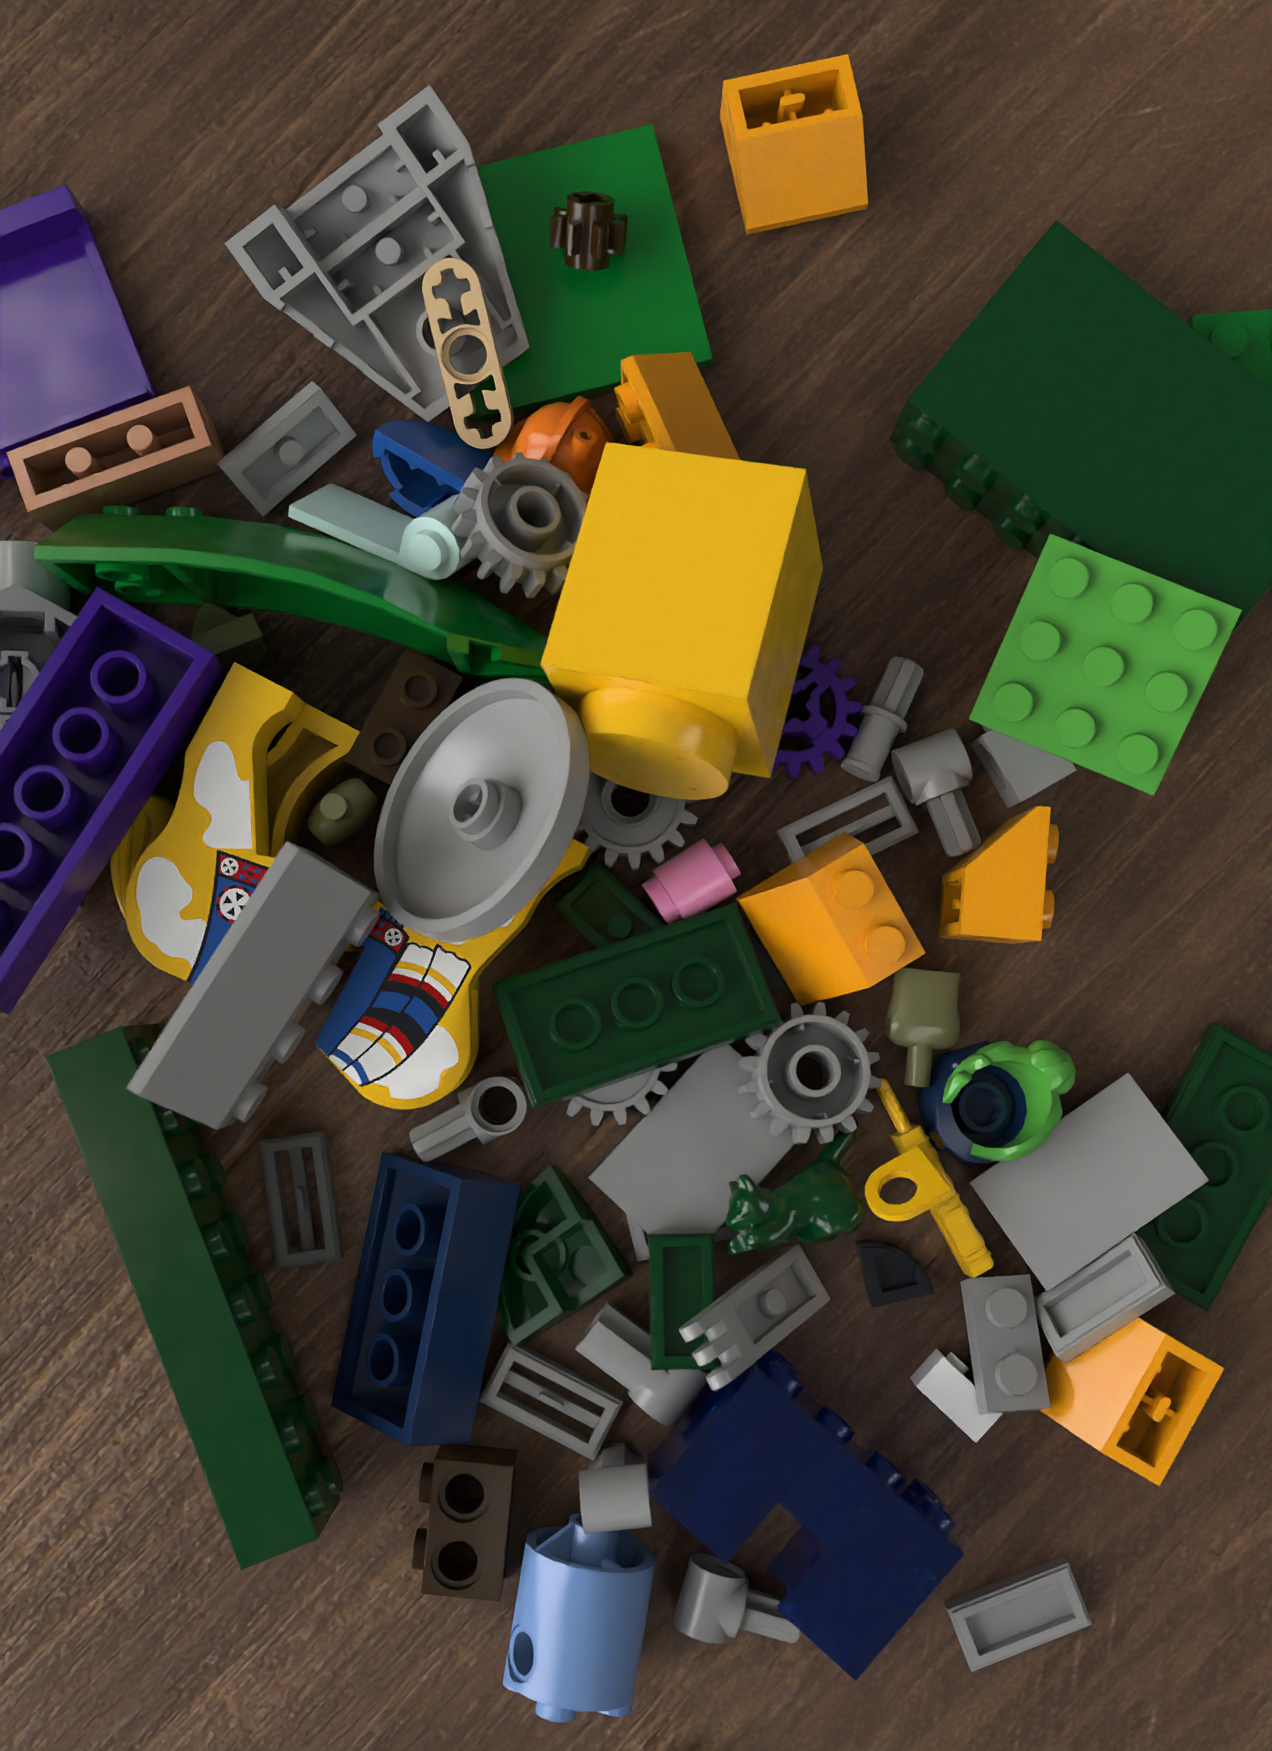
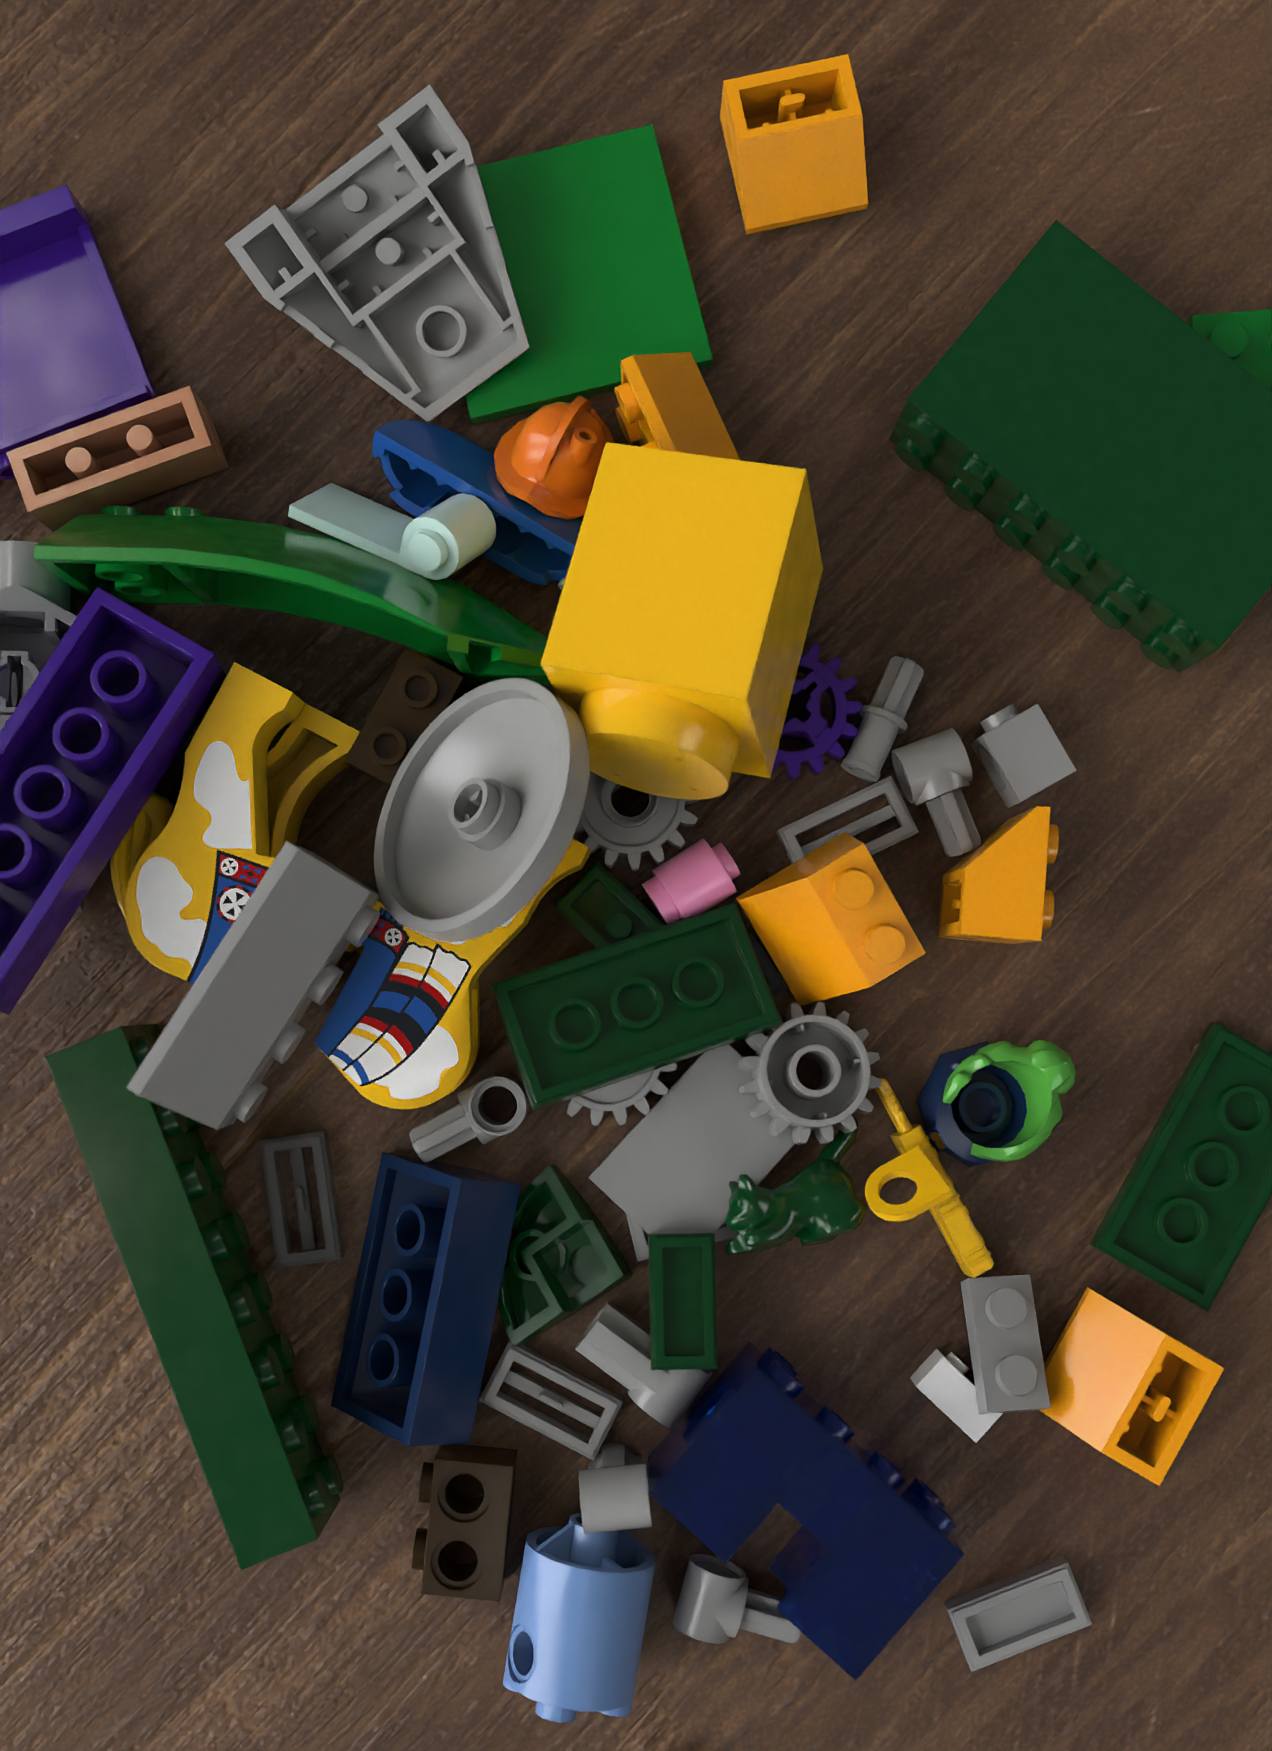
olive tile [191,603,266,673] -> none
light grey plate [216,381,357,516] -> none
olive piece [308,778,380,846] -> none
tan beam [422,258,514,449] -> none
light grey gear [451,452,589,598] -> none
dark brown gear [549,191,628,271] -> none
light grey hinge [678,1243,831,1391] -> none
black tile [855,1240,935,1308] -> none
olive piece [885,968,961,1087] -> none
bright green plate [969,533,1242,796] -> none
light grey tile [969,1073,1209,1292] -> none
light grey tile [1034,1233,1175,1363] -> none

